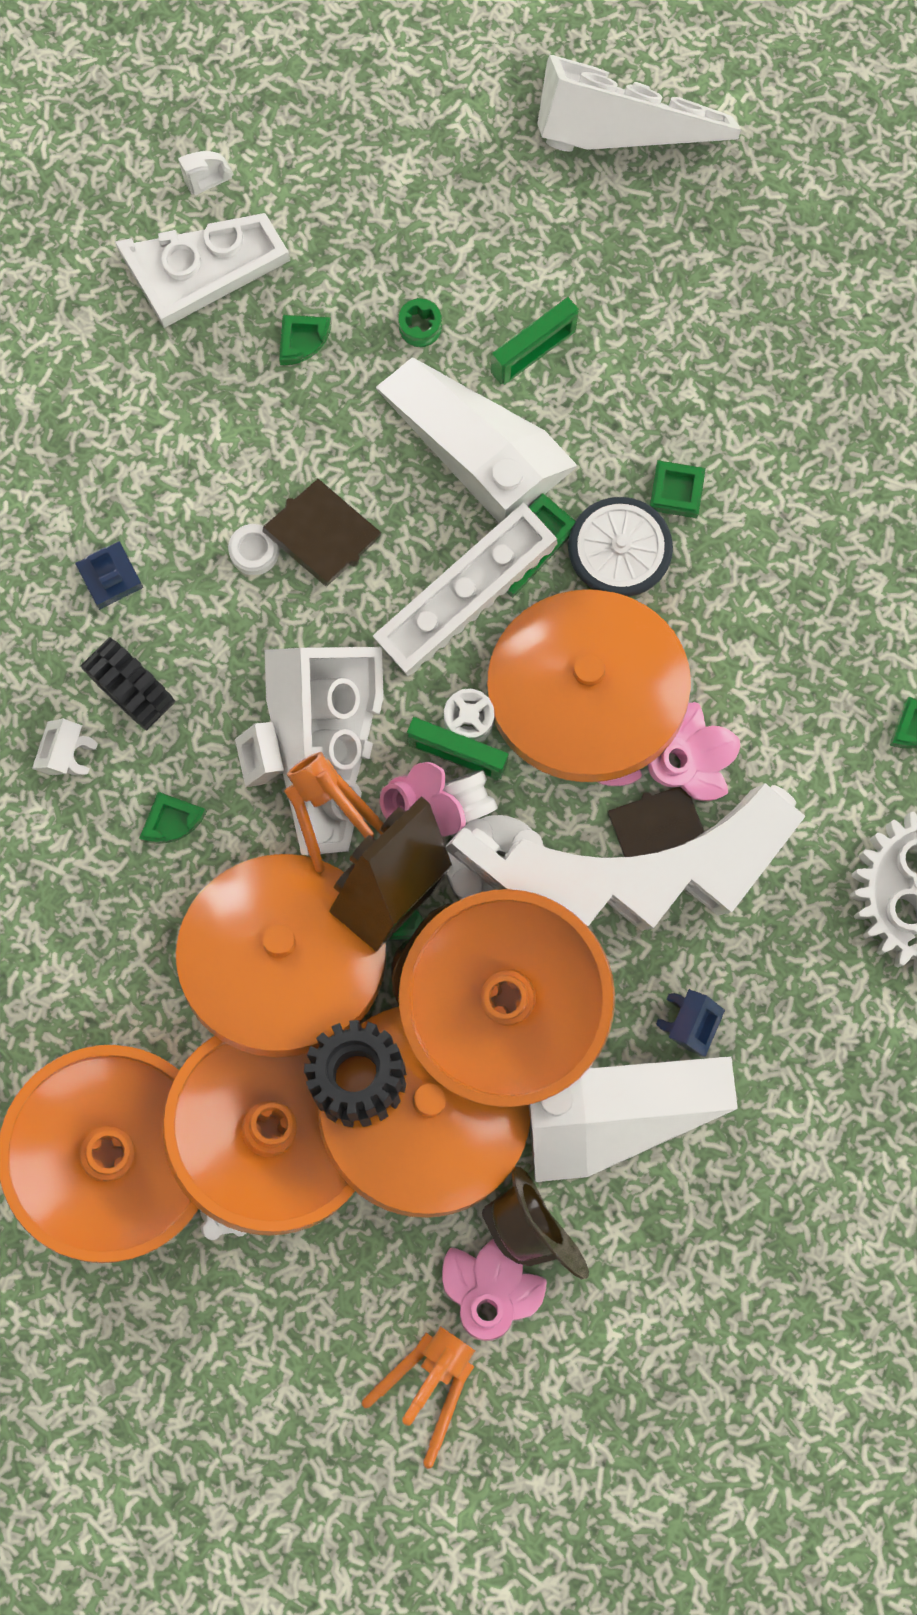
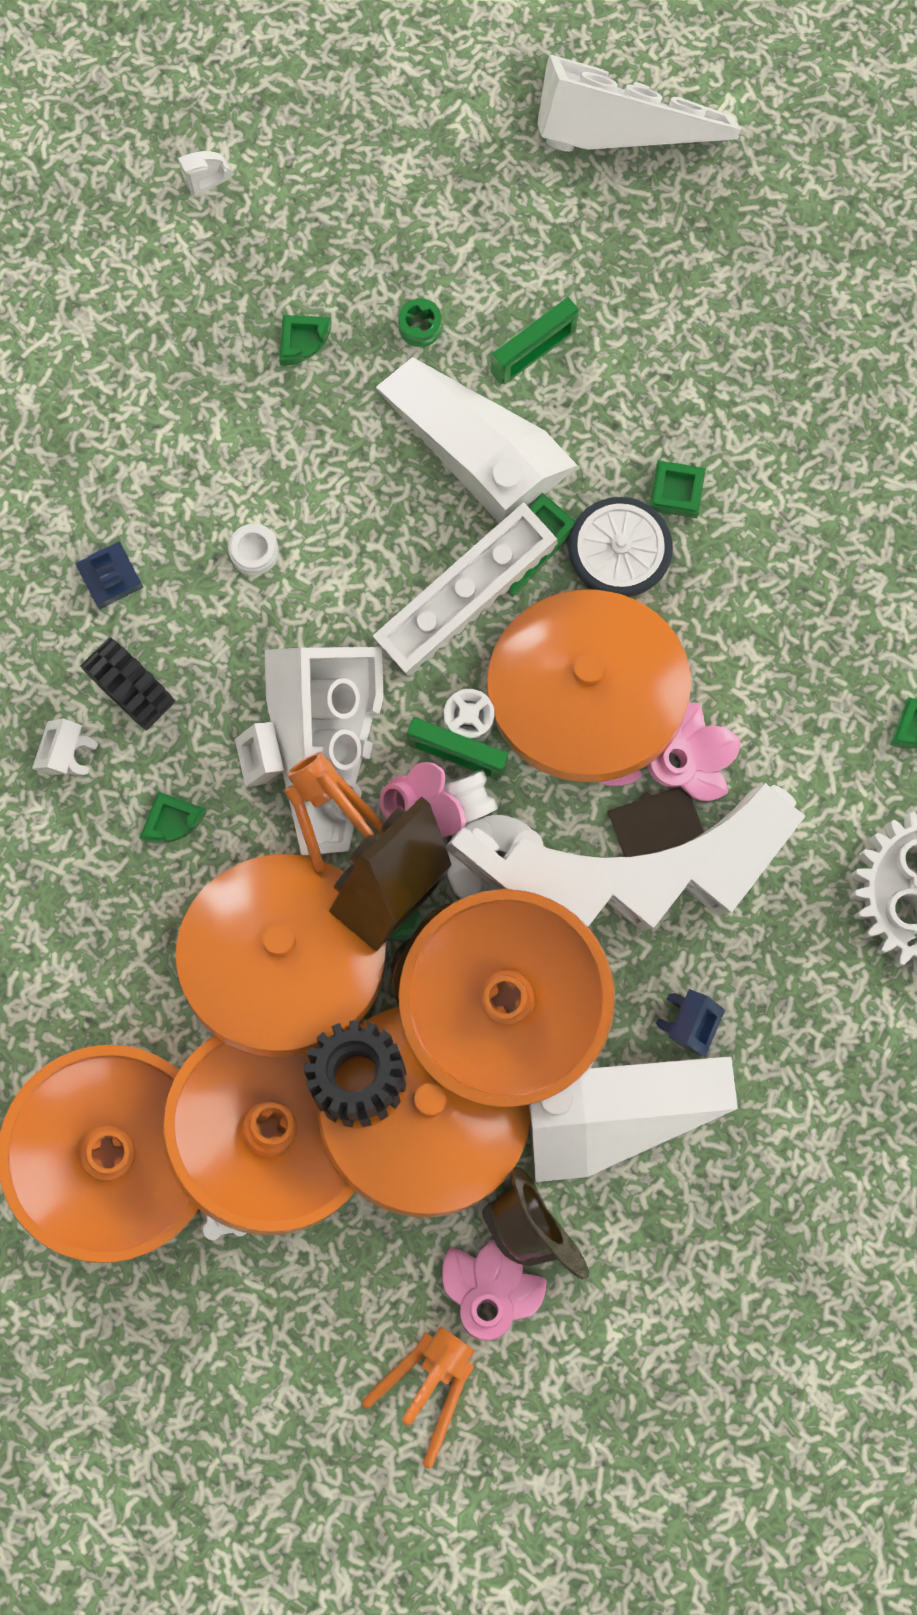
white wing [115,213,290,328] -> none
dark brown piece [262,479,381,587] -> none

